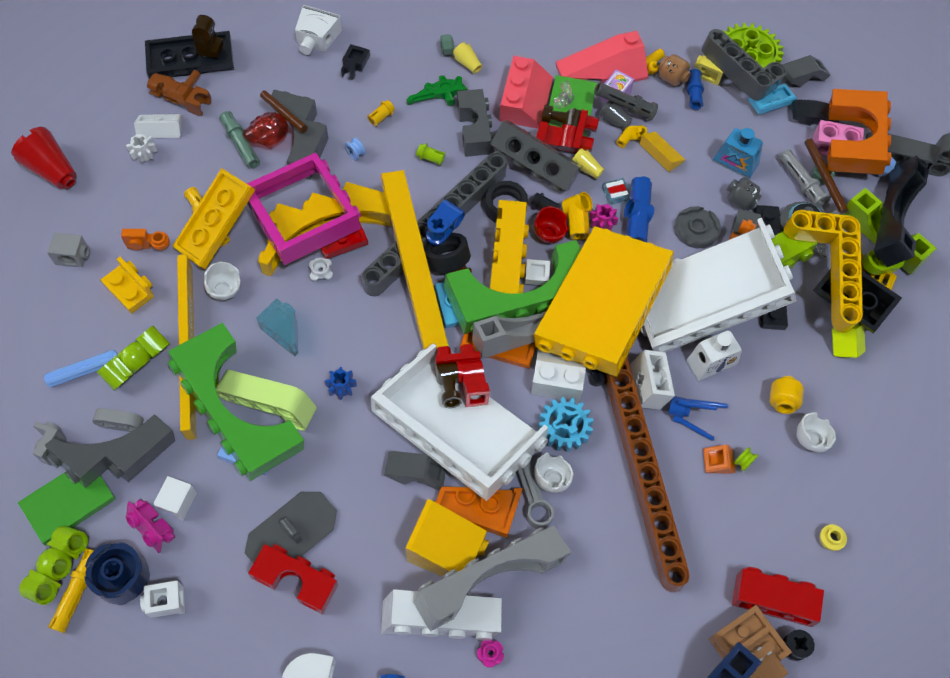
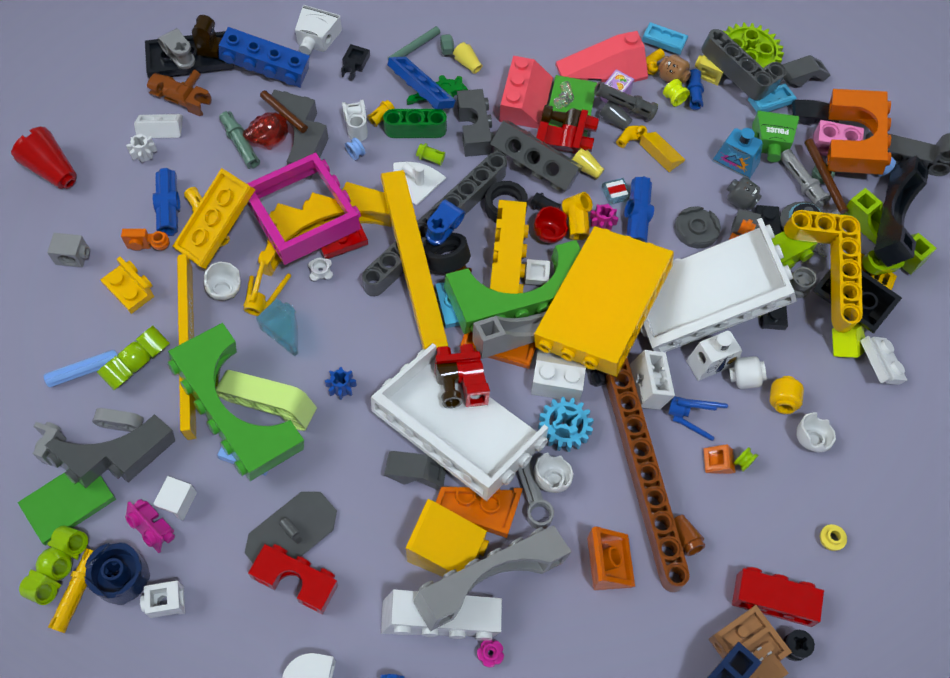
none -> blue piece [153,168,181,236]
none -> light grey piece [158,28,195,69]
none -> blue brick [219,27,310,88]
none -> yellow plant [243,260,291,316]
none -> white piece [342,99,368,142]
none -> green beam [383,109,447,138]
none -> blue plate [387,57,456,110]
none -> sand green bar [388,26,440,60]
none -> white shield [393,162,446,206]
none -> orange slope [587,526,635,590]
none -> medium azure plate [642,22,688,55]
none -> neon yellow wheel [663,79,690,107]
none -> dark orange cone [674,515,705,556]
none -> white head [729,356,767,389]
none -> bright green torso [752,111,799,162]
none -> light grey wheel [789,267,816,298]
none -> white plate [860,336,907,385]

